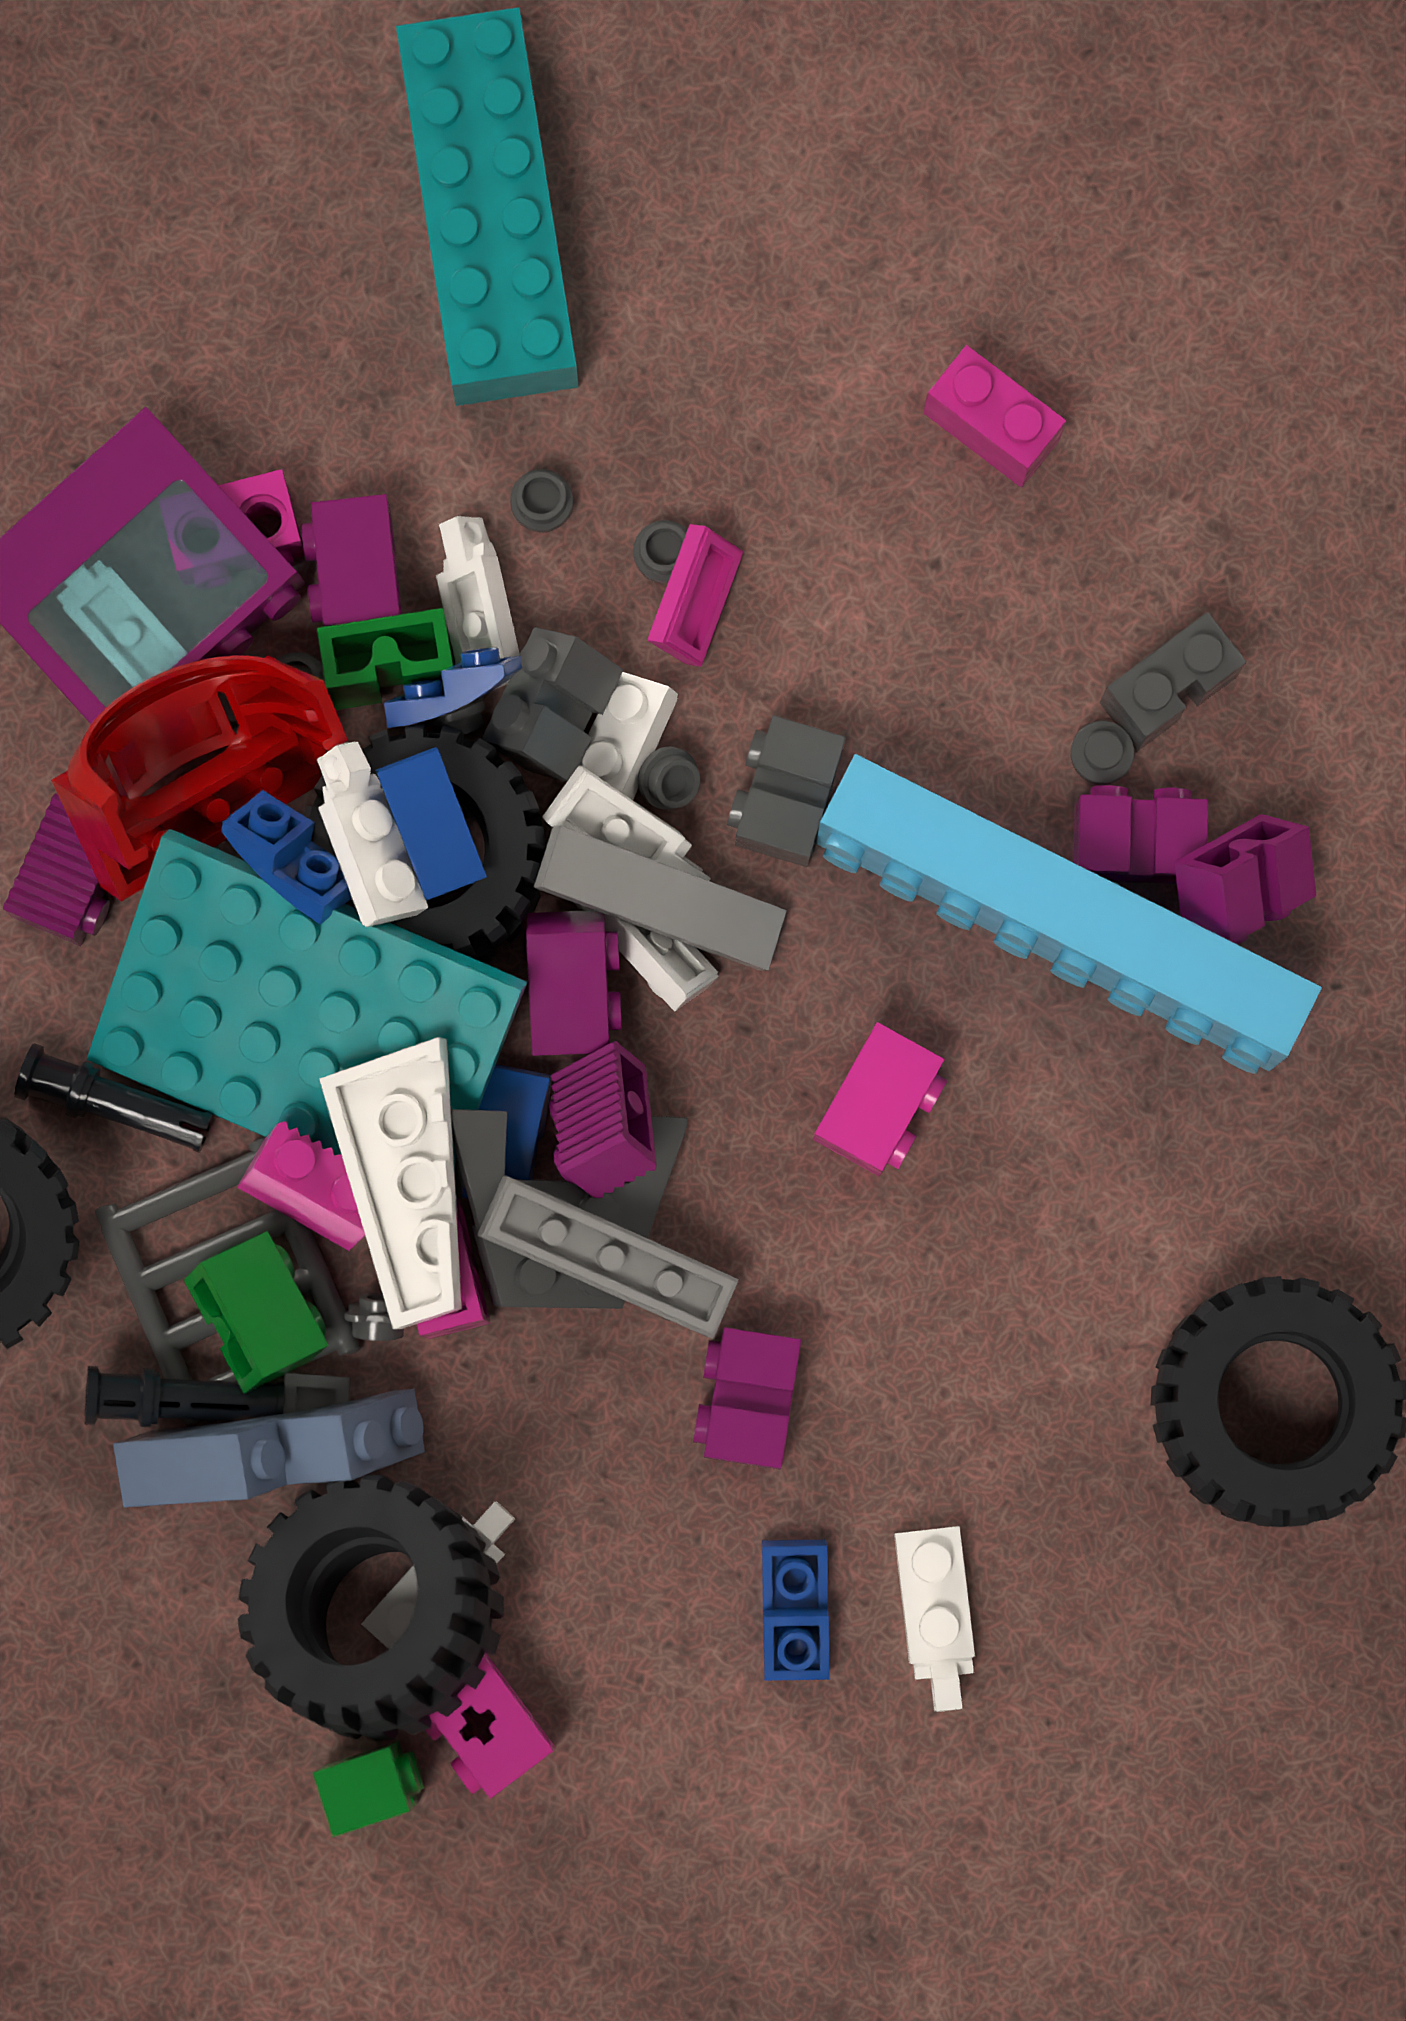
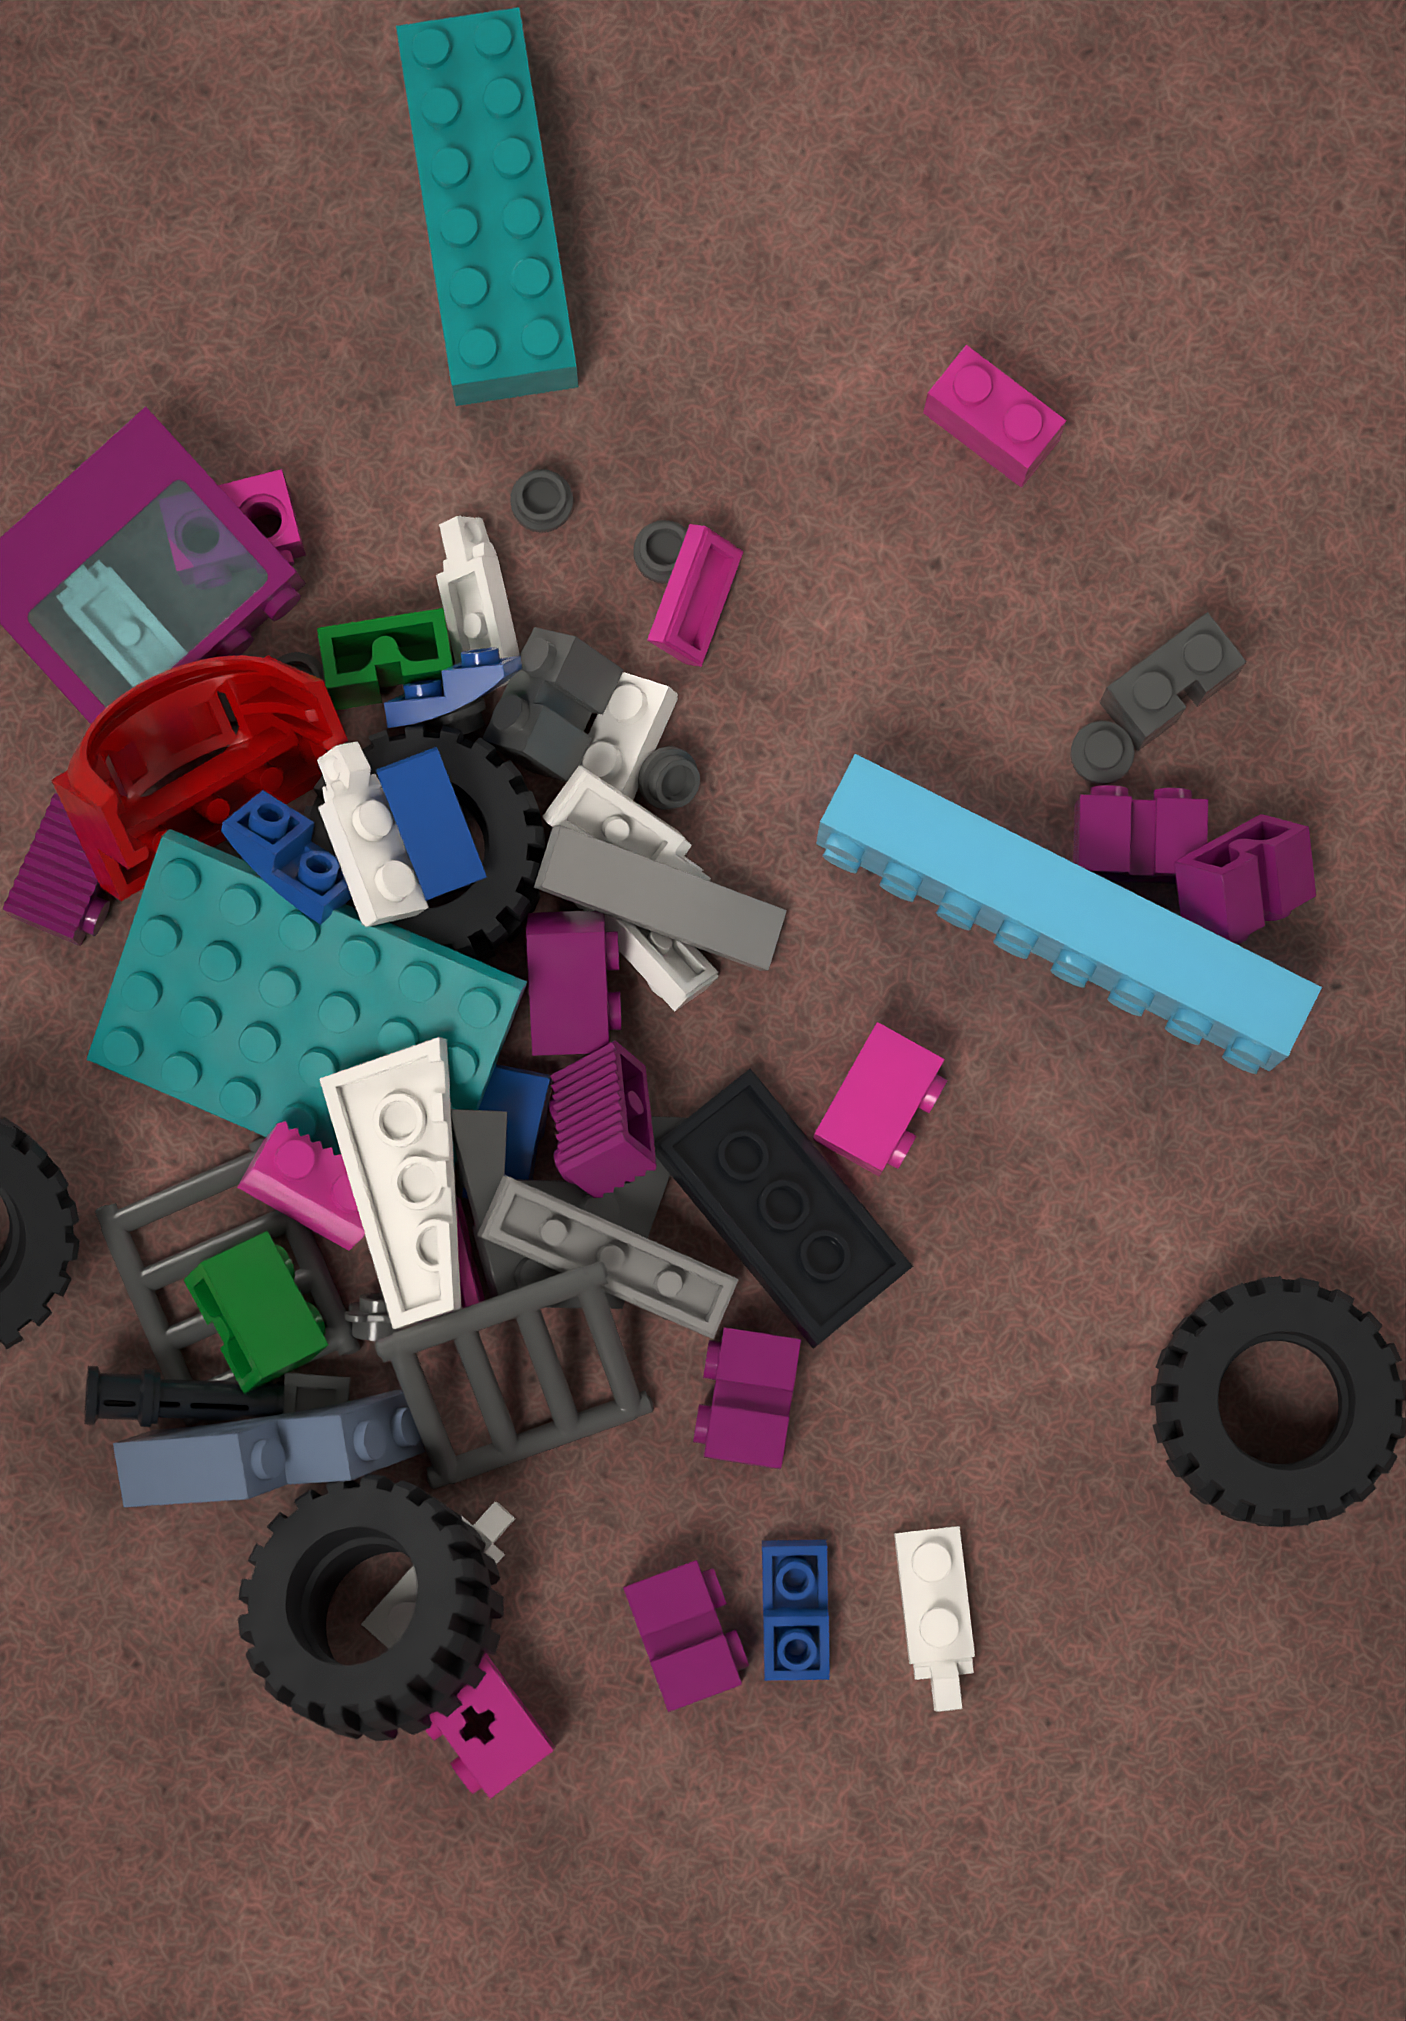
black pin [14,1043,213,1153] -> none
magenta brick [301,494,402,627] -> none
green brick [313,1740,425,1837] -> none
dark grey brick [727,715,846,868] -> none
none -> dark grey bar [375,1261,654,1489]
none -> magenta brick [623,1560,750,1712]
none -> black tile [654,1068,913,1349]

